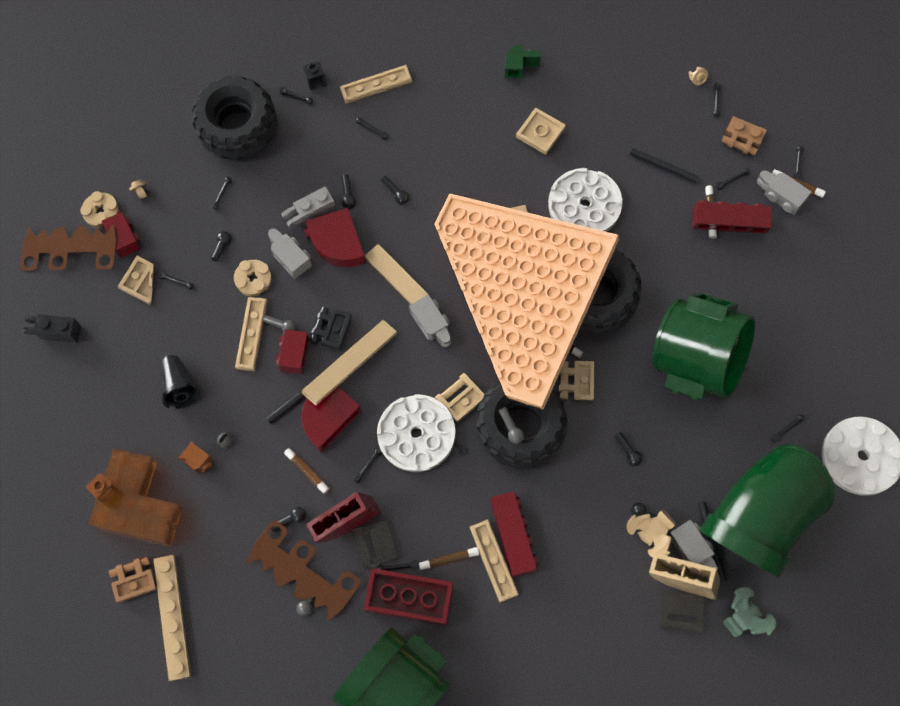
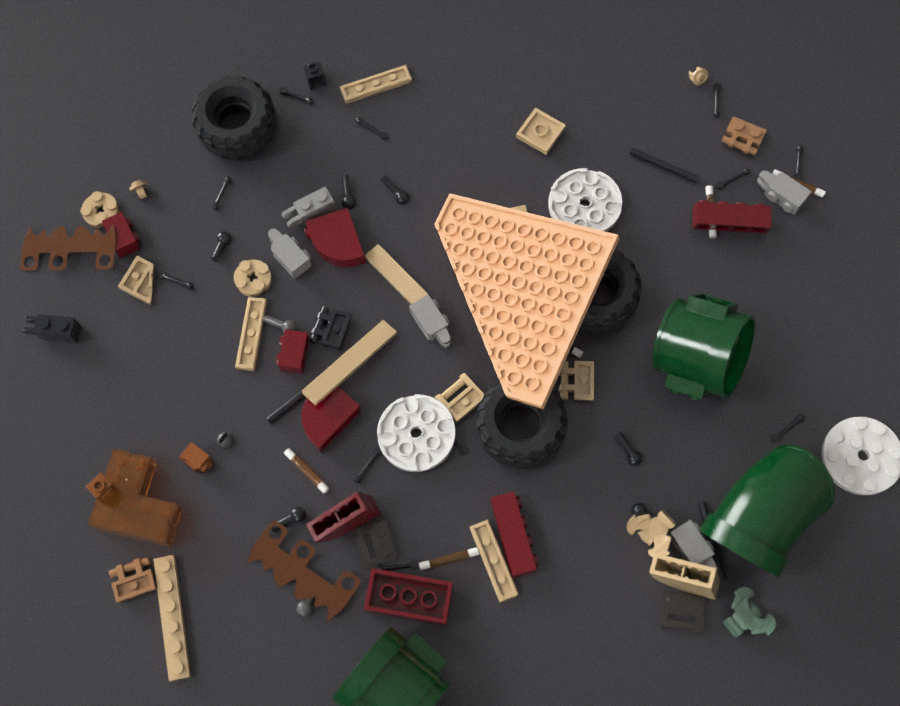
black cone [161,355,201,409] -> none
dark grey bar [499,407,524,444] -> none
dark green brick [505,44,541,78] -> none

